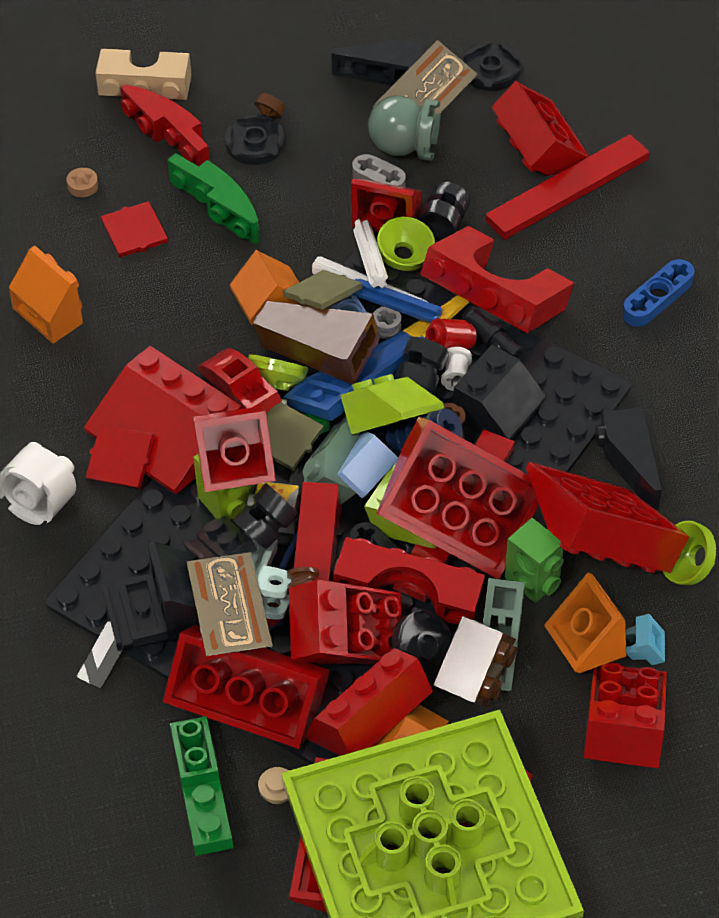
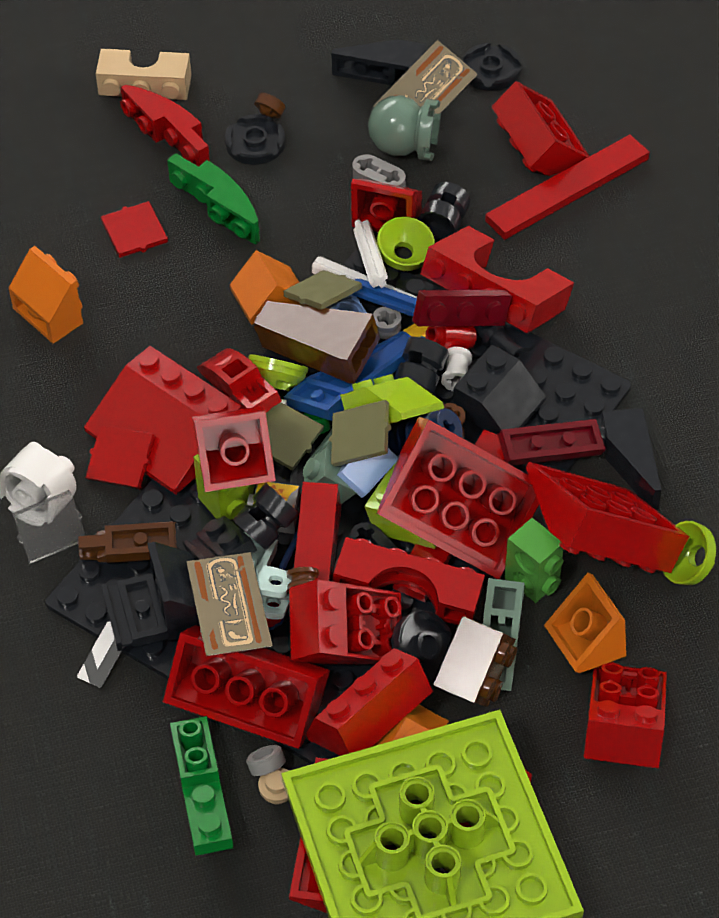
medium nougat tile [66,168,98,197] -> none
blue beam [623,259,695,327] -> none
medium azure tile [625,614,665,665] -> none
none -> clear piece [12,490,85,564]
none -> reddish brown hinge [78,521,177,563]
none -> light grey tile [246,745,286,776]
none -> olive piece [329,400,391,467]
none -> dark red plate [412,290,512,327]
none -> dark red plate [498,419,605,466]

